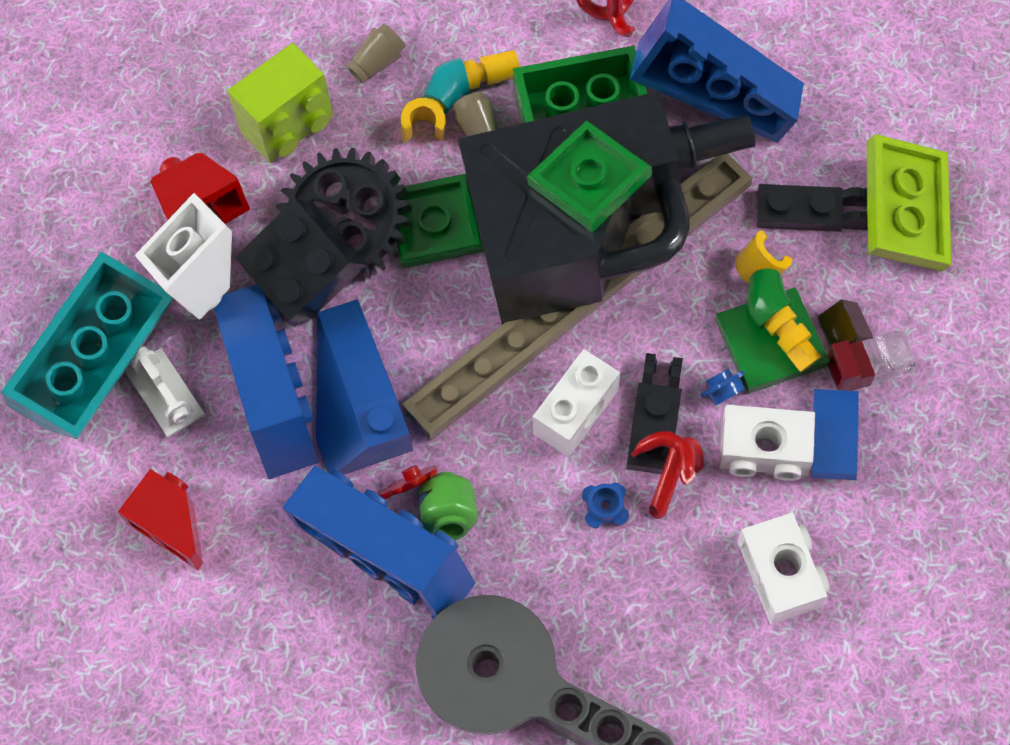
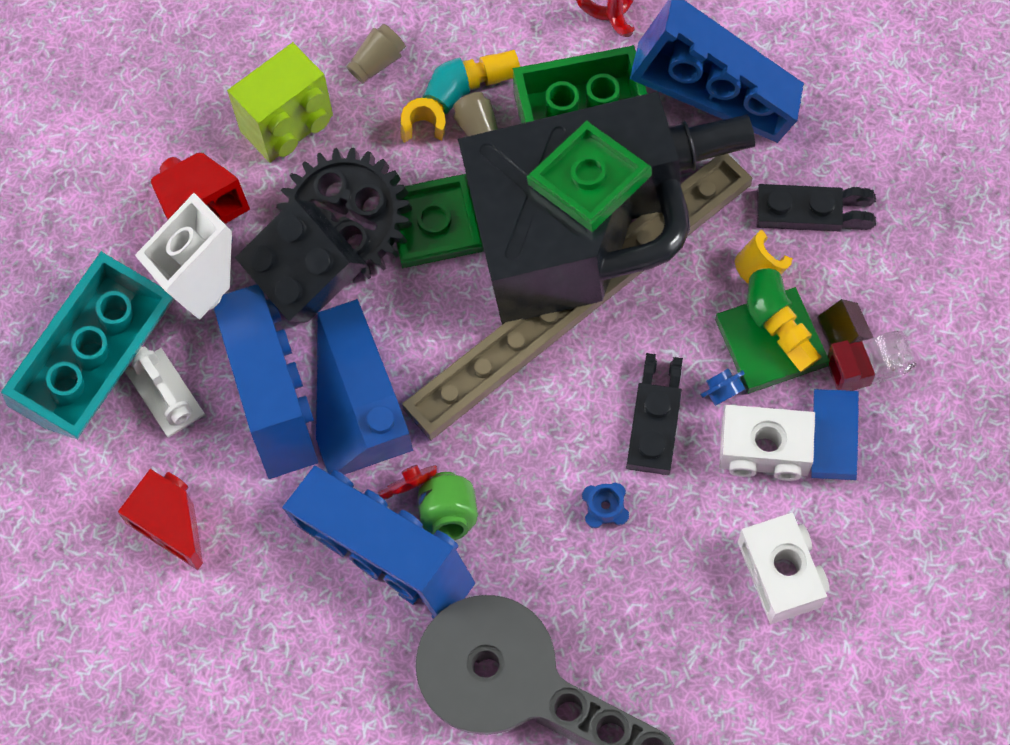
white brick [533,349,620,458] -> none
red piece [631,431,704,519] -> none
lime plate [866,134,952,271] -> none

